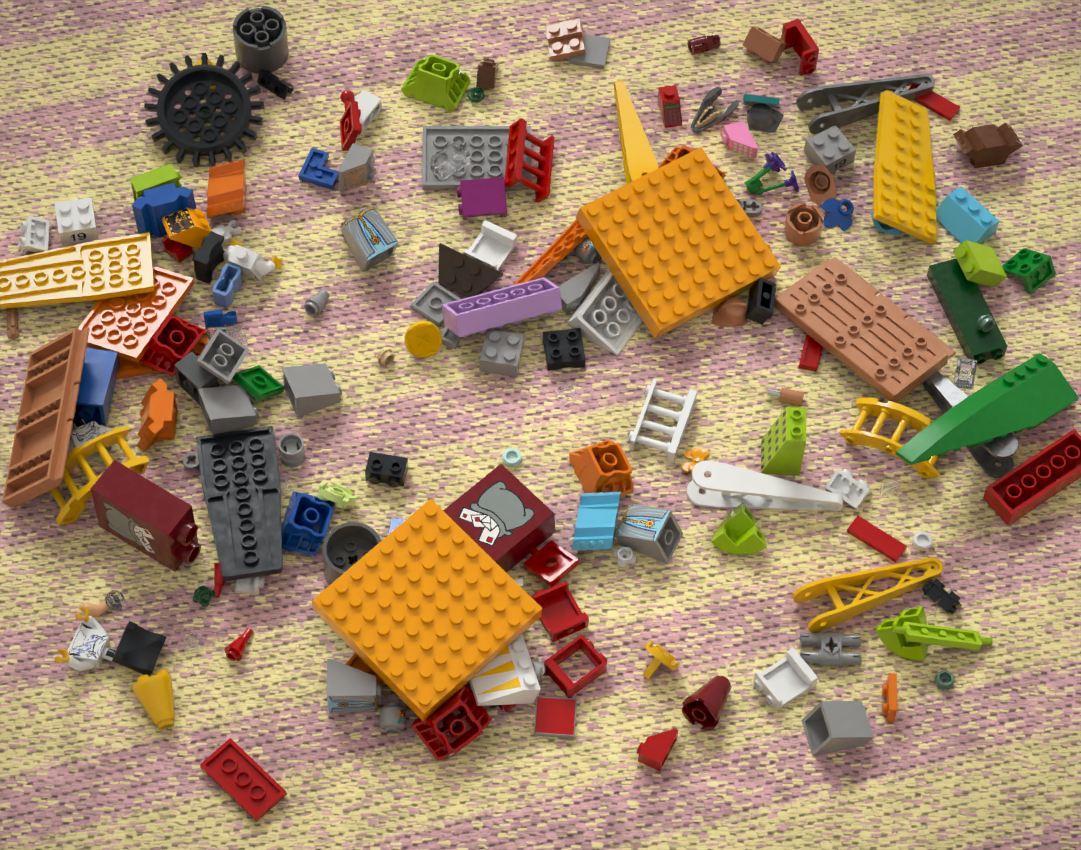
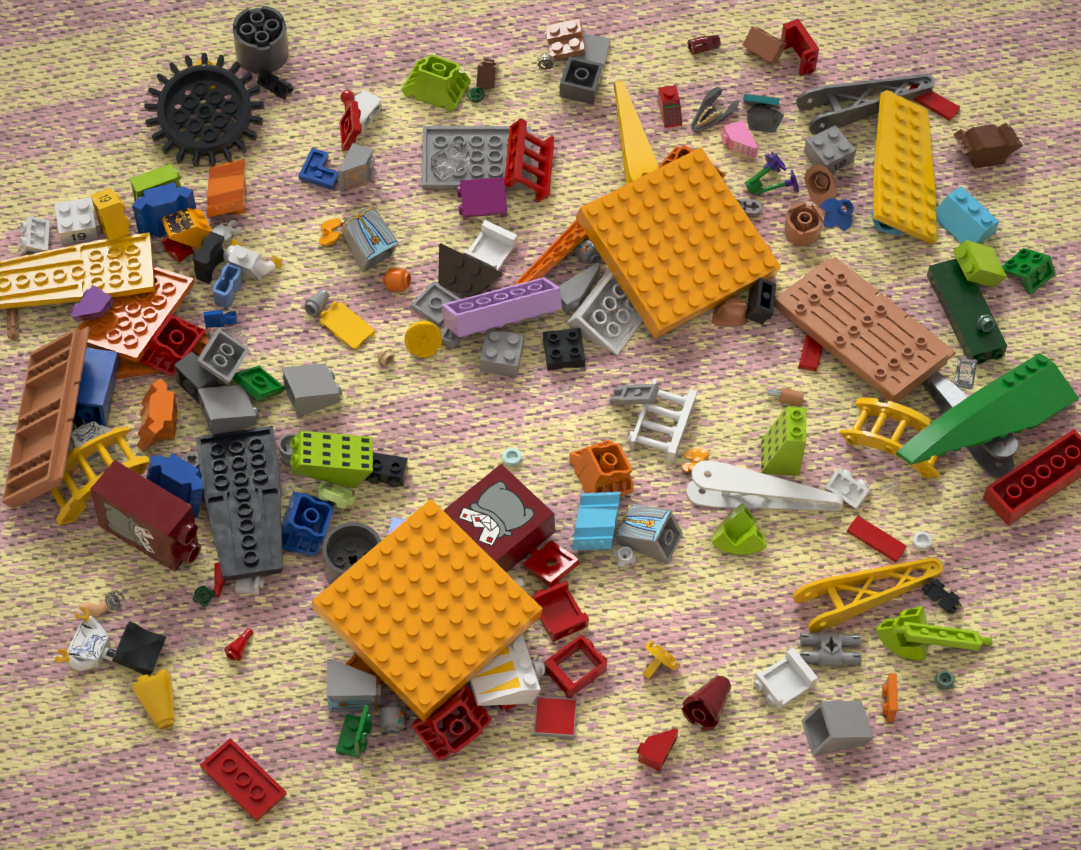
none -> medium lavender slope [71,285,114,322]
none -> yellow brick [90,188,131,241]
none -> blue slope [146,453,203,518]
none -> lime slope [290,431,373,488]
none -> light orange piece [319,218,342,247]
none -> yellow piece [319,301,376,350]
none -> green bracket [336,705,373,758]
none -> orange head [382,268,411,292]
none -> tile [537,54,555,70]
none -> dark grey brick [559,56,604,104]
none -> light grey hinge [609,384,660,406]

